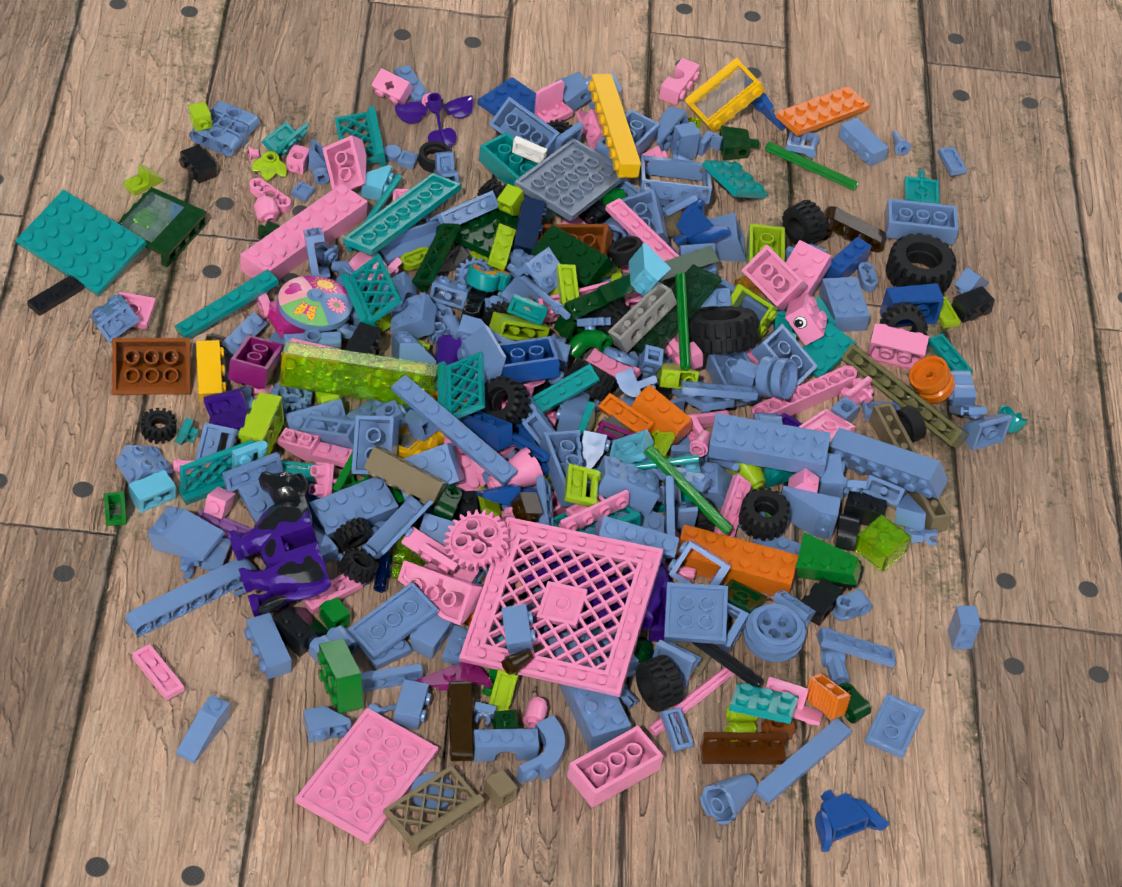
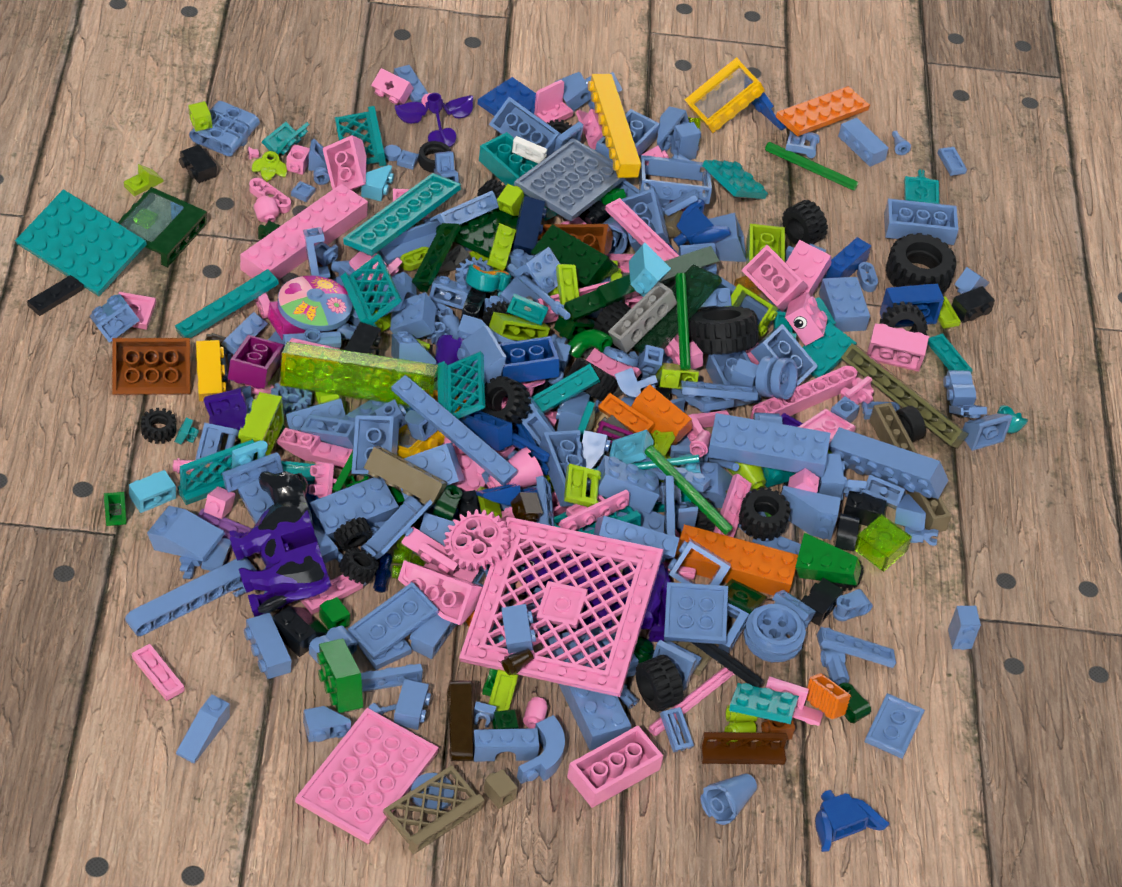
medium blue bracket [115,445,173,484] -> none
teal bar [346,174,402,252] -> none
magenta wing [415,662,492,691] -> none
medium blue plate [441,625,469,665] -> none
medium blue plate [577,317,611,330] -> none
black tyre [609,236,643,266] -> none
bright pink arch [659,58,701,105] -> none
medium blue bracket [697,130,723,156] -> none
dark green torso [719,126,759,161] -> none
medium blue tile [755,718,852,805] -> none
dark brown beam [822,206,886,252] -> none
orange wheel [909,356,956,403] -> none

